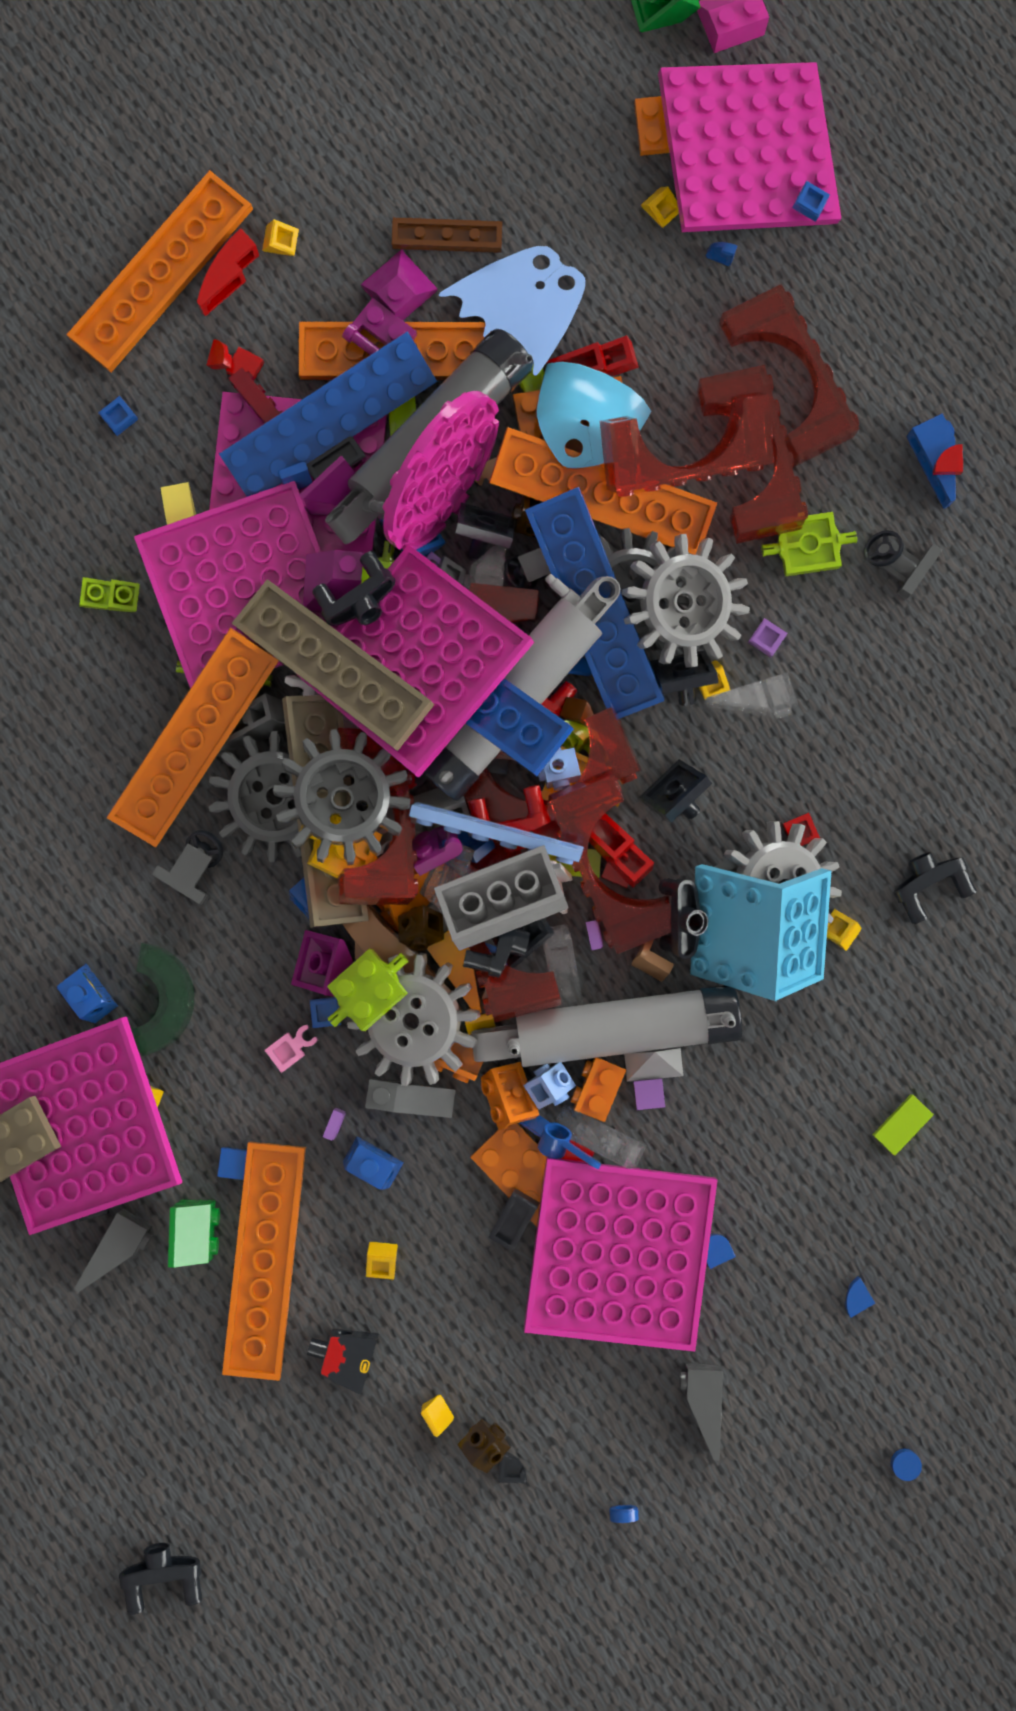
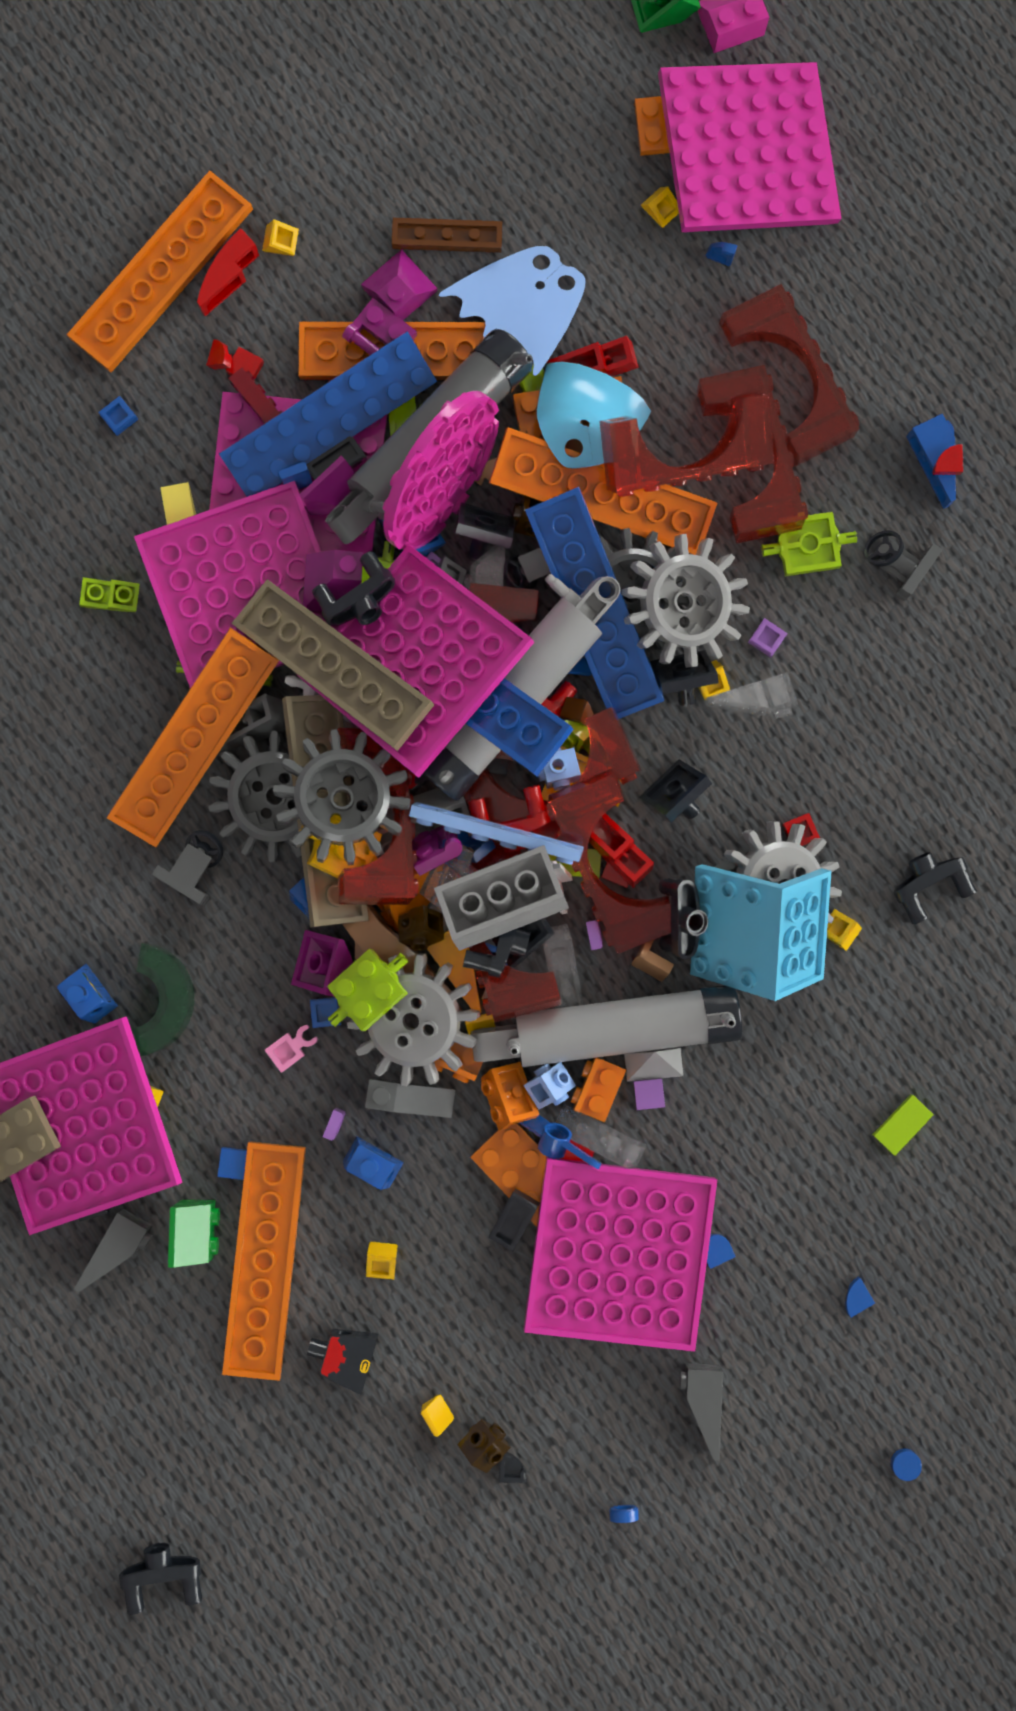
blue tile [792,181,830,222] -> none

